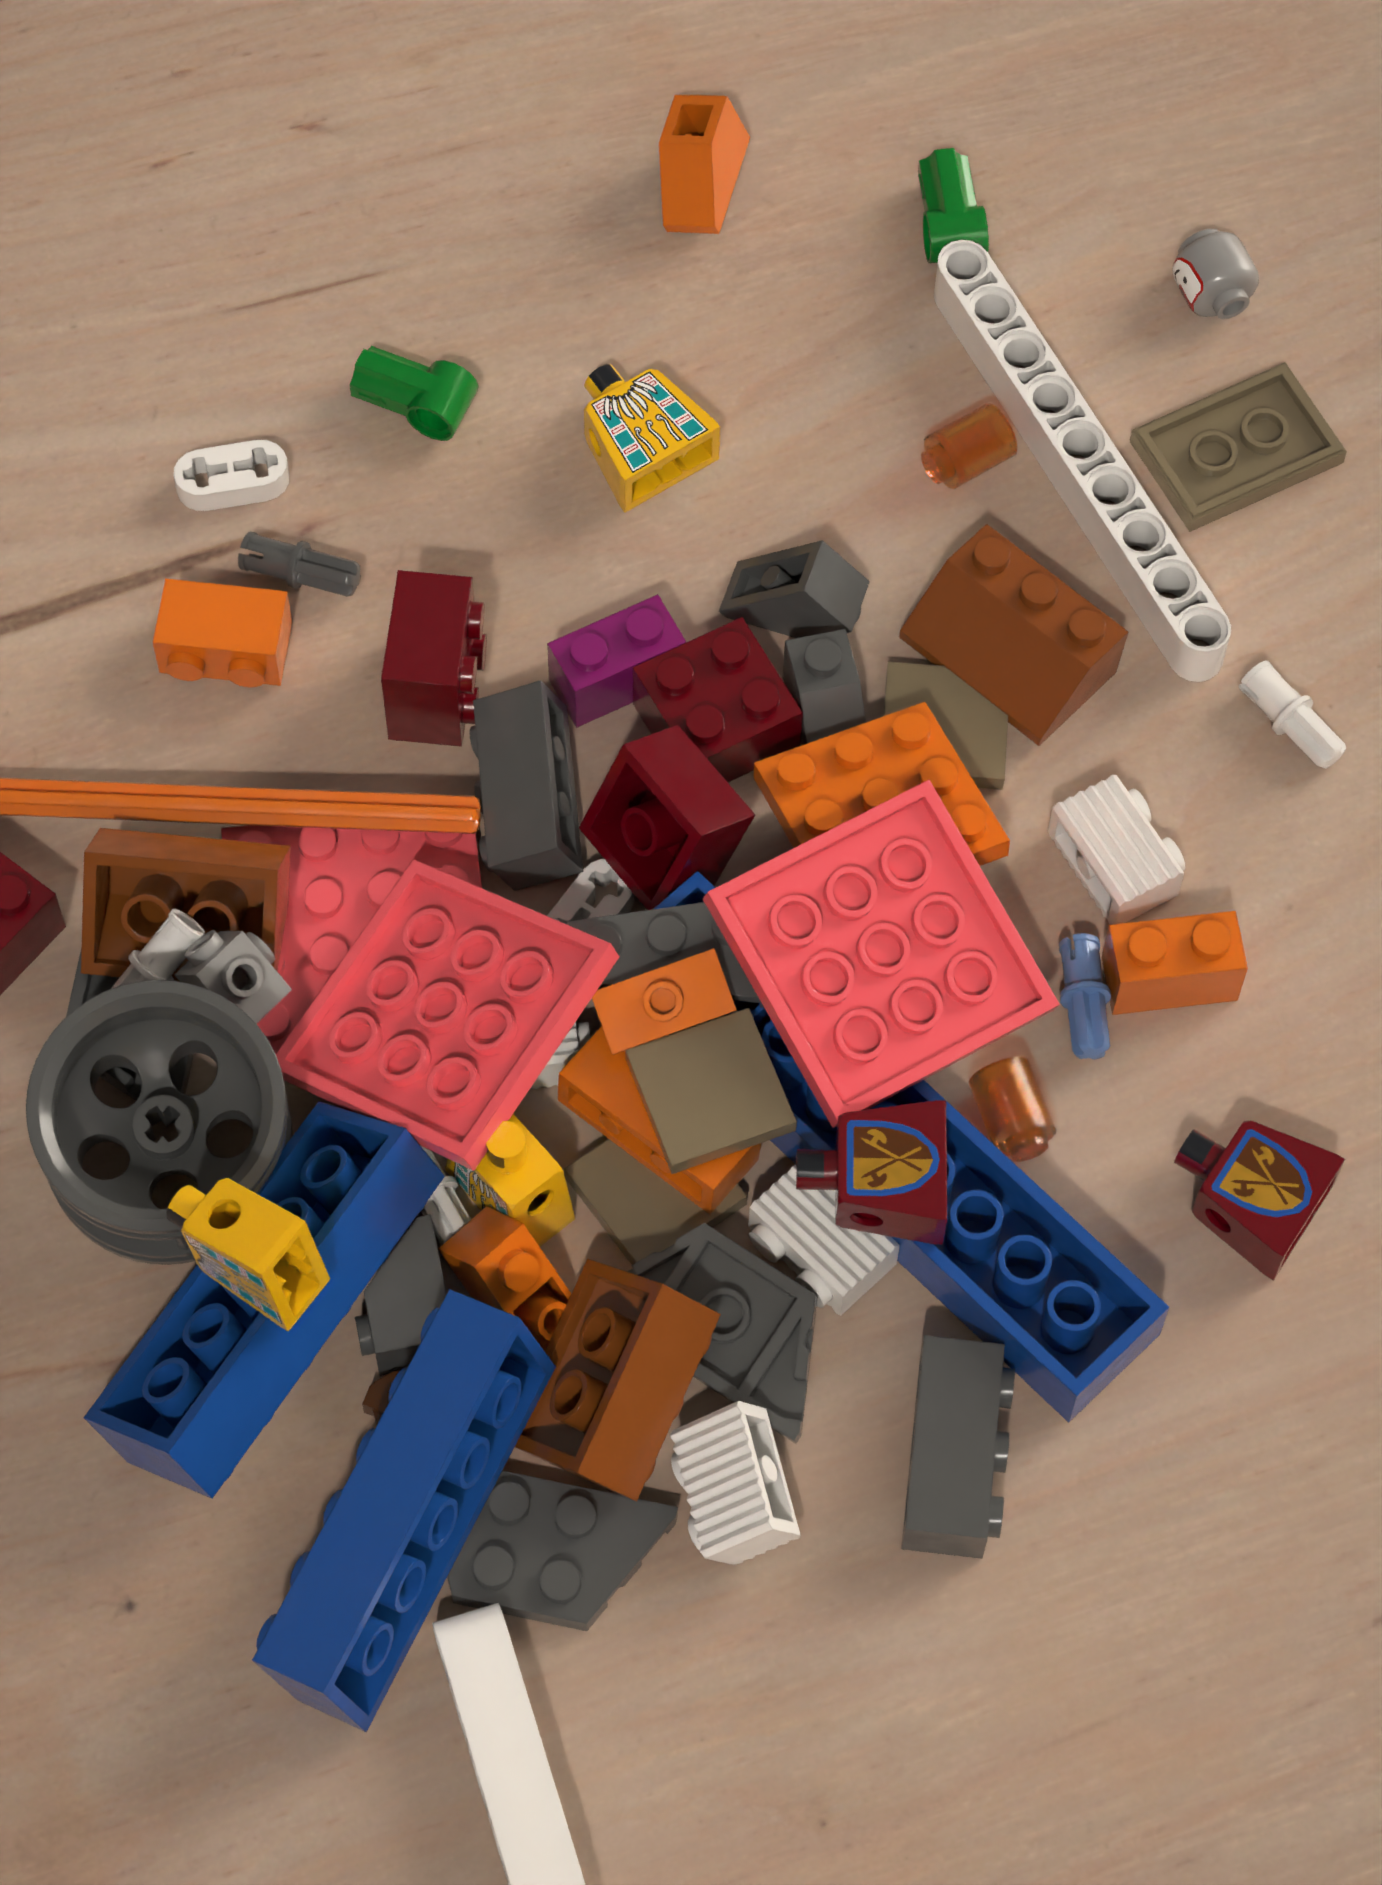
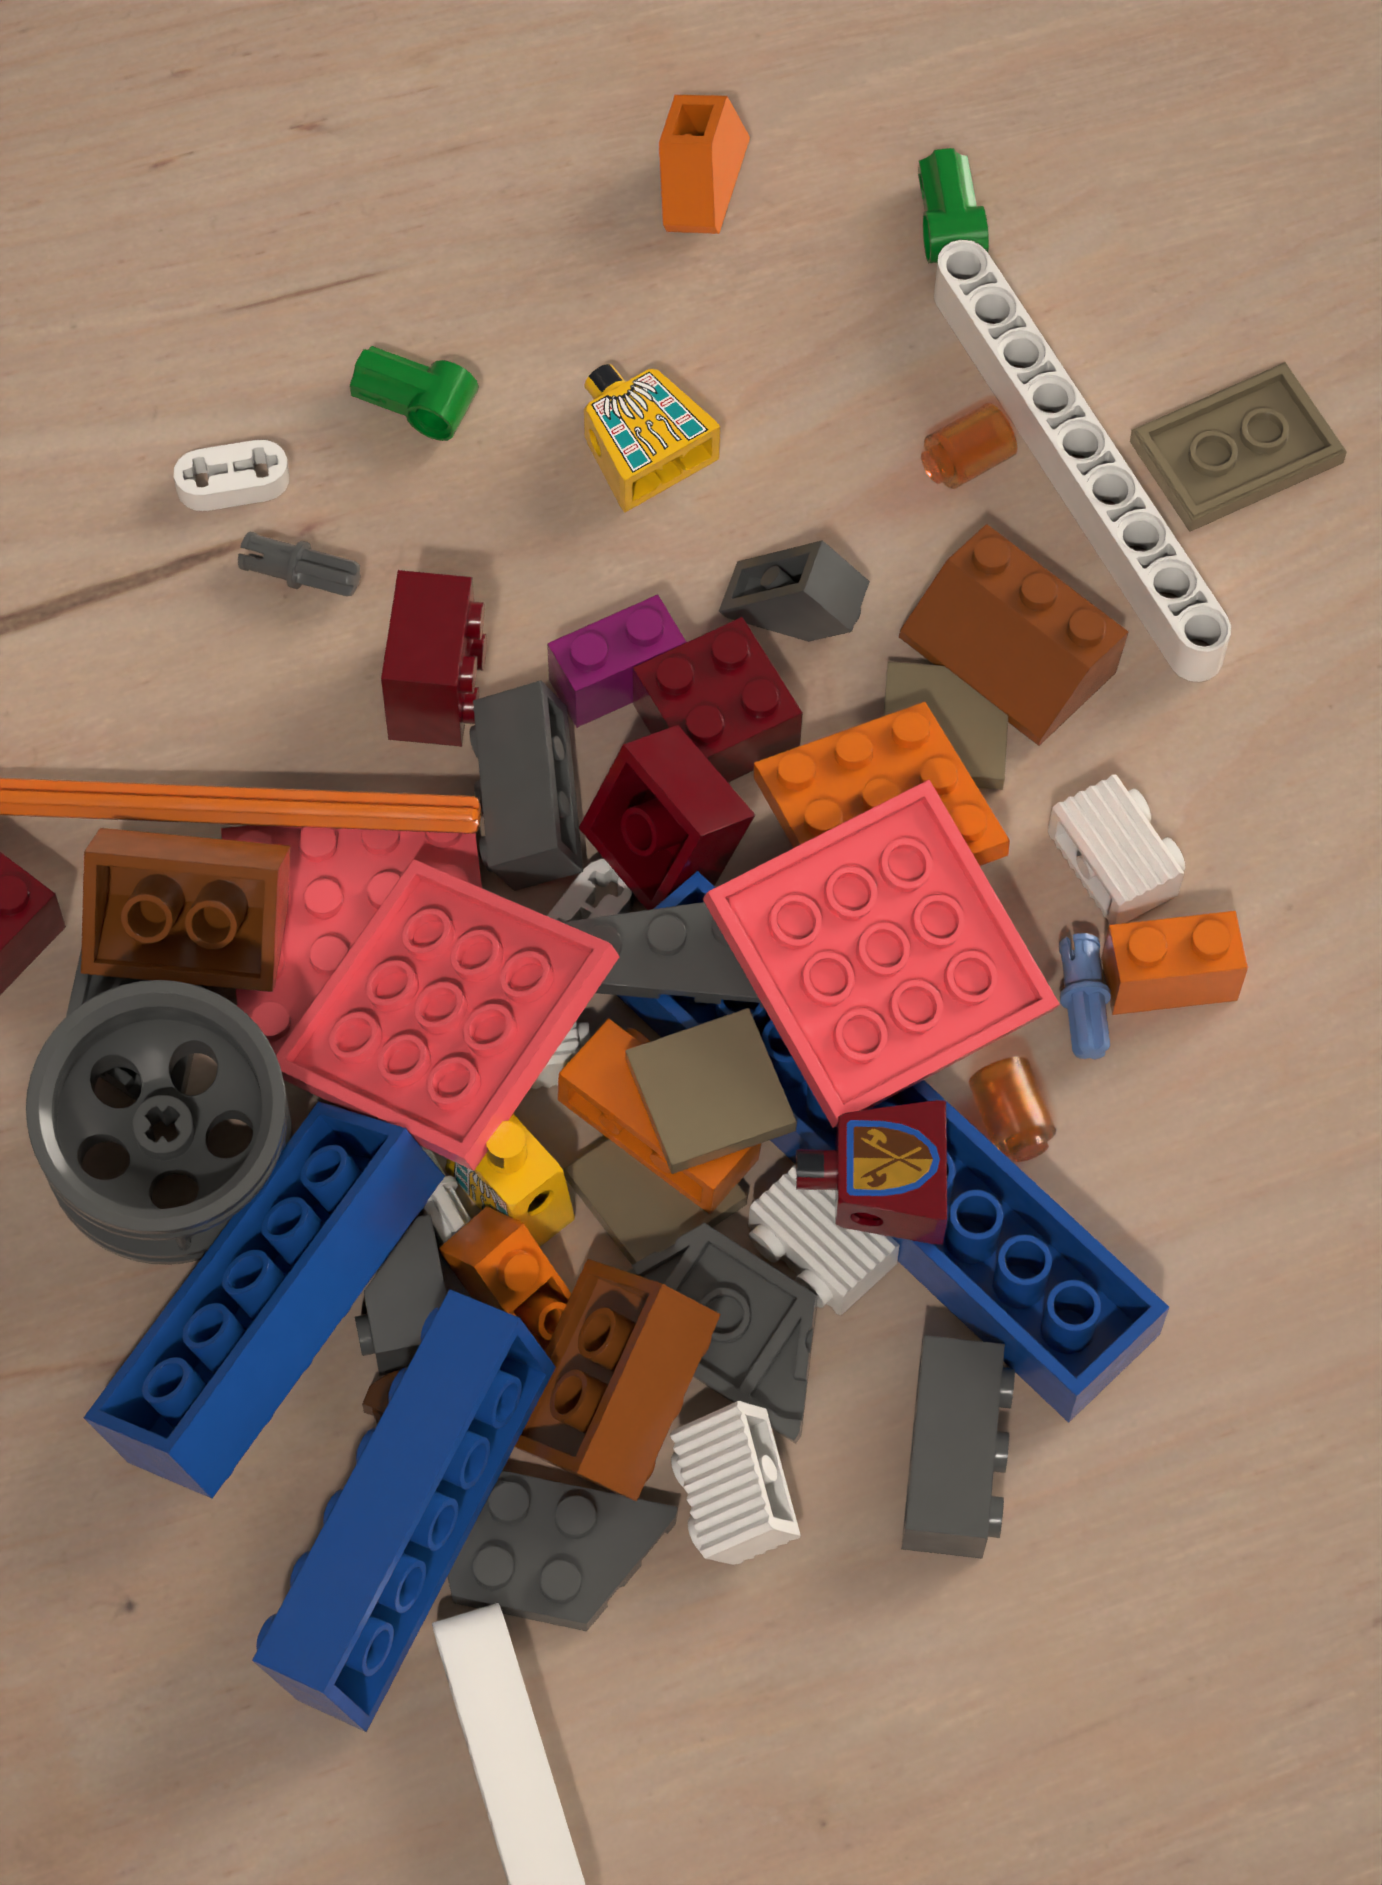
white axle [111,909,205,989] -> none
orange brick [153,578,292,687] -> none
yellow torso [167,1178,330,1332] -> none
light grey brick [174,930,292,1024] -> none
orange plate [592,948,737,1055] -> none
dark grey slope [783,629,866,746] -> none
light grey head [1172,229,1259,319] -> none
torso [1174,1121,1345,1281] -> none
white axle [1239,661,1346,769] -> none

